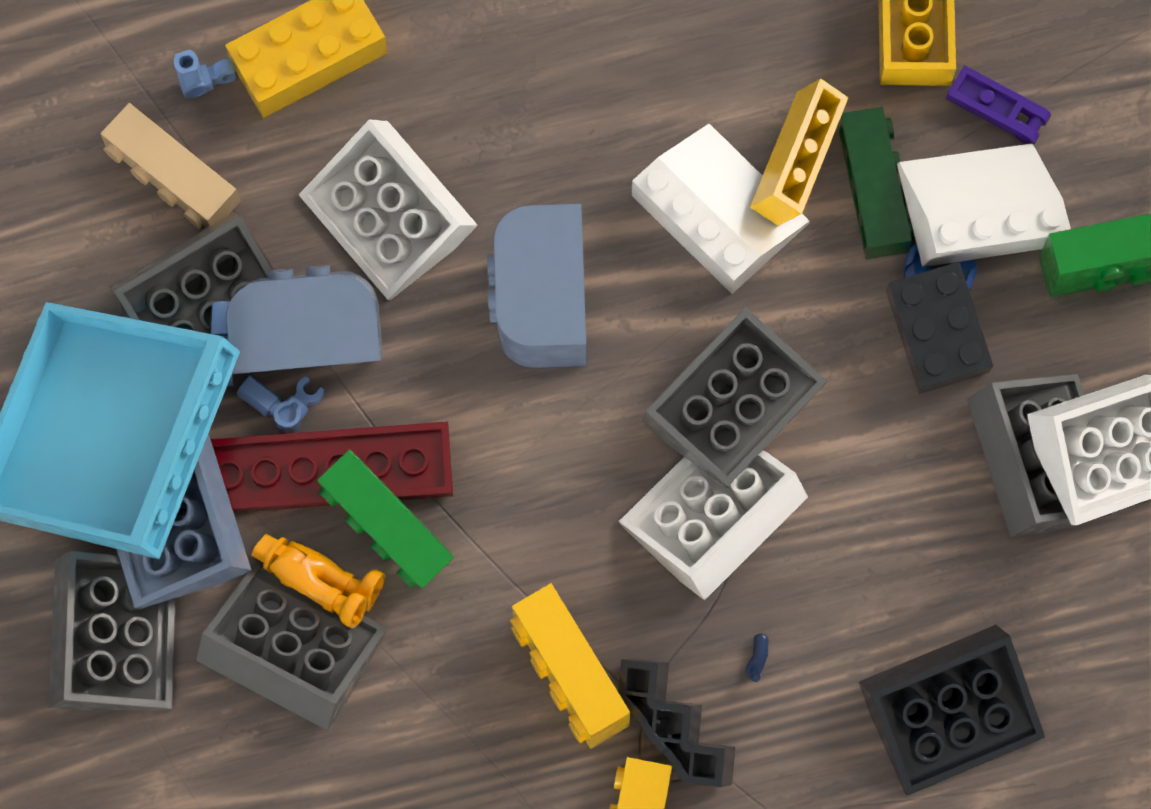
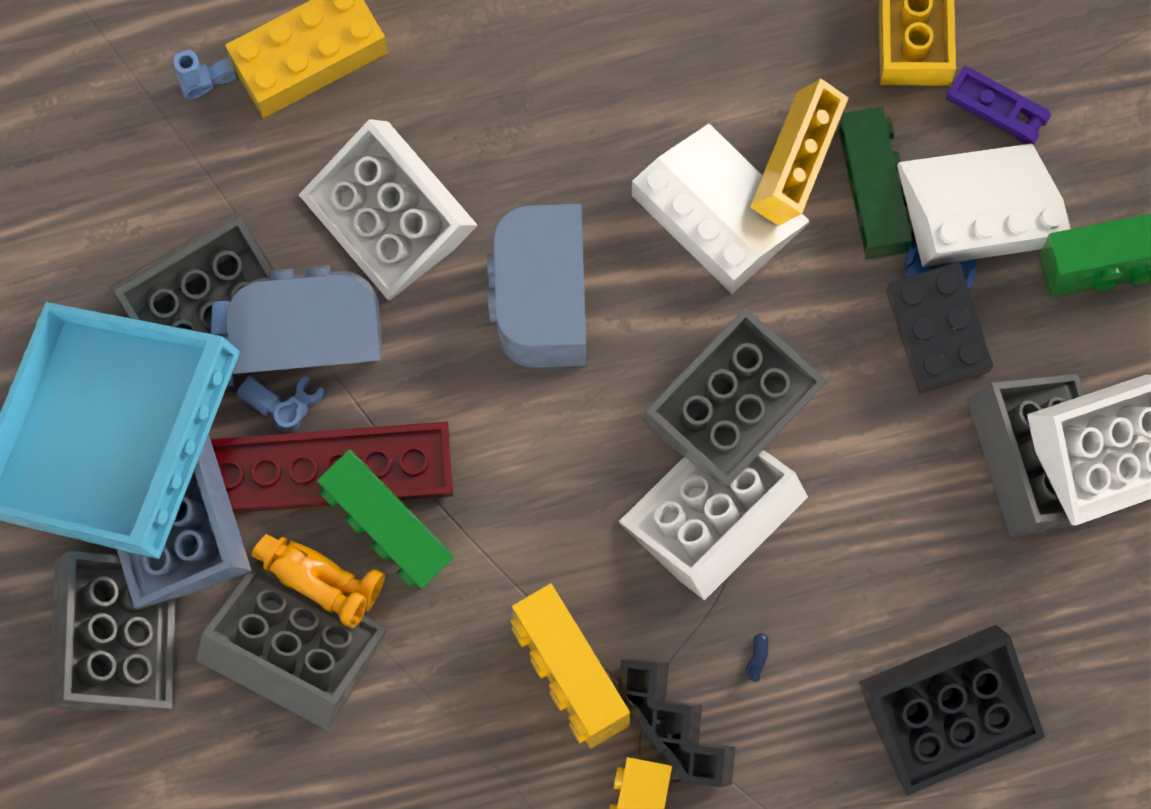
tan brick [100,103,241,229] -> none

